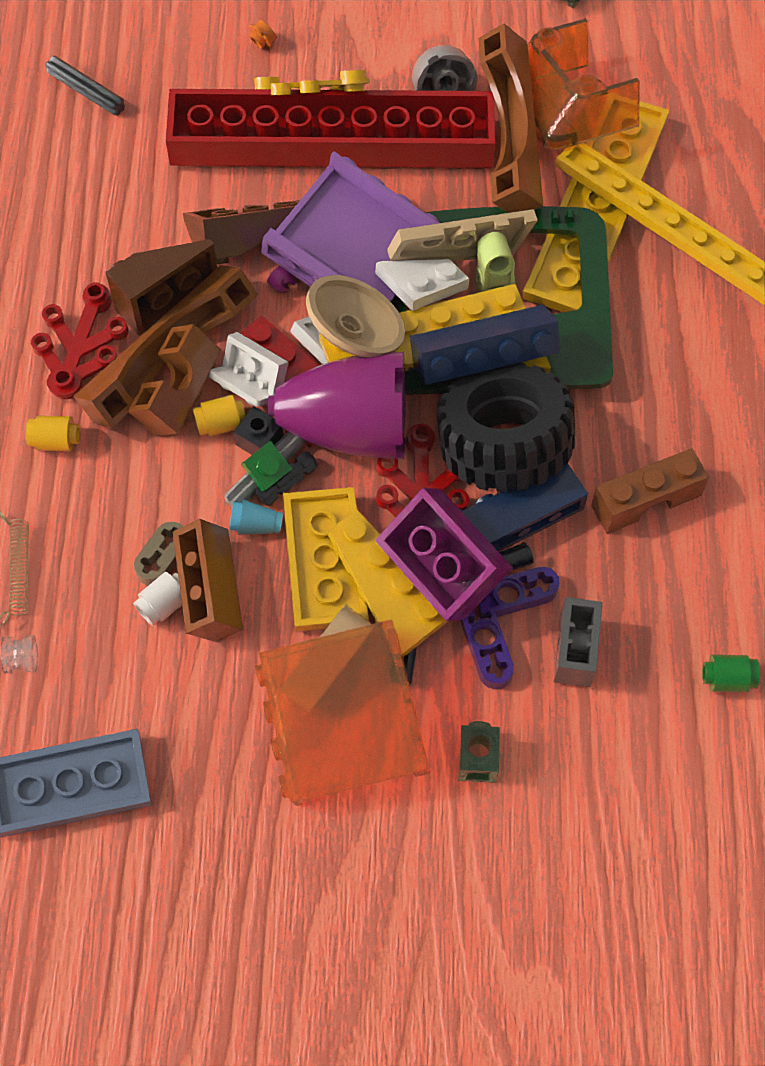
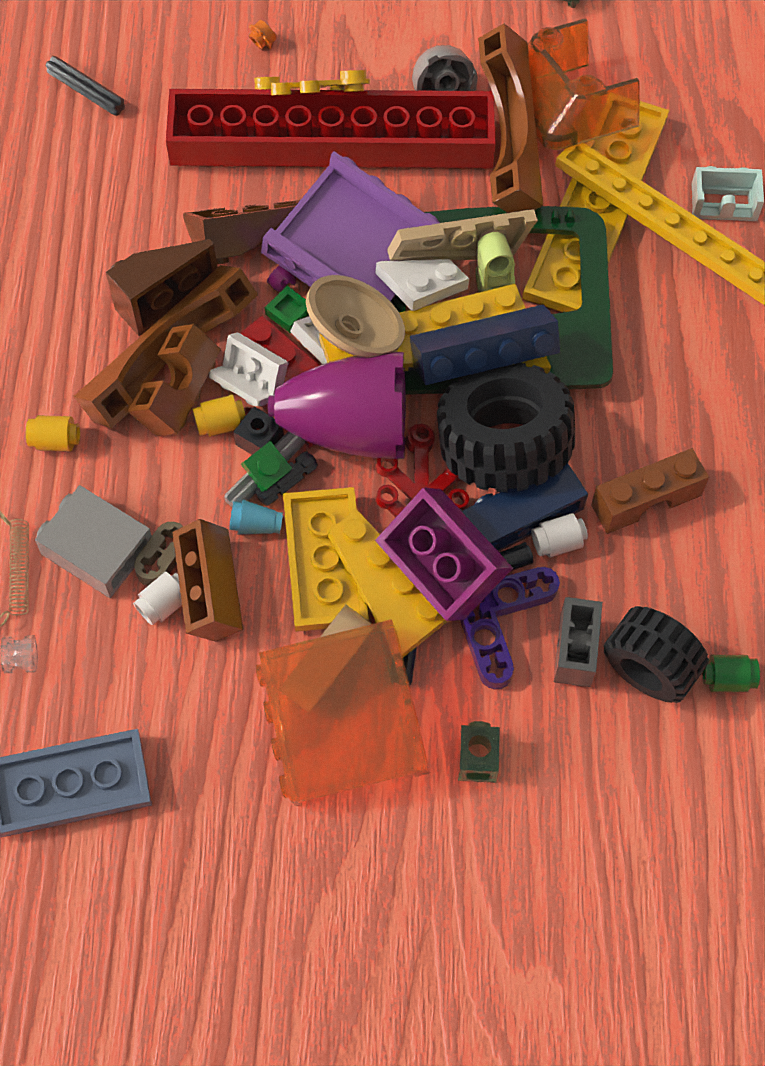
red plant [31,282,129,399] -> none
none -> light grey brick [35,485,152,598]
none -> green plate [265,286,309,333]
none -> white brick [531,513,588,557]
none -> black tyre [603,606,709,703]
none -> light aqua window [691,166,764,221]

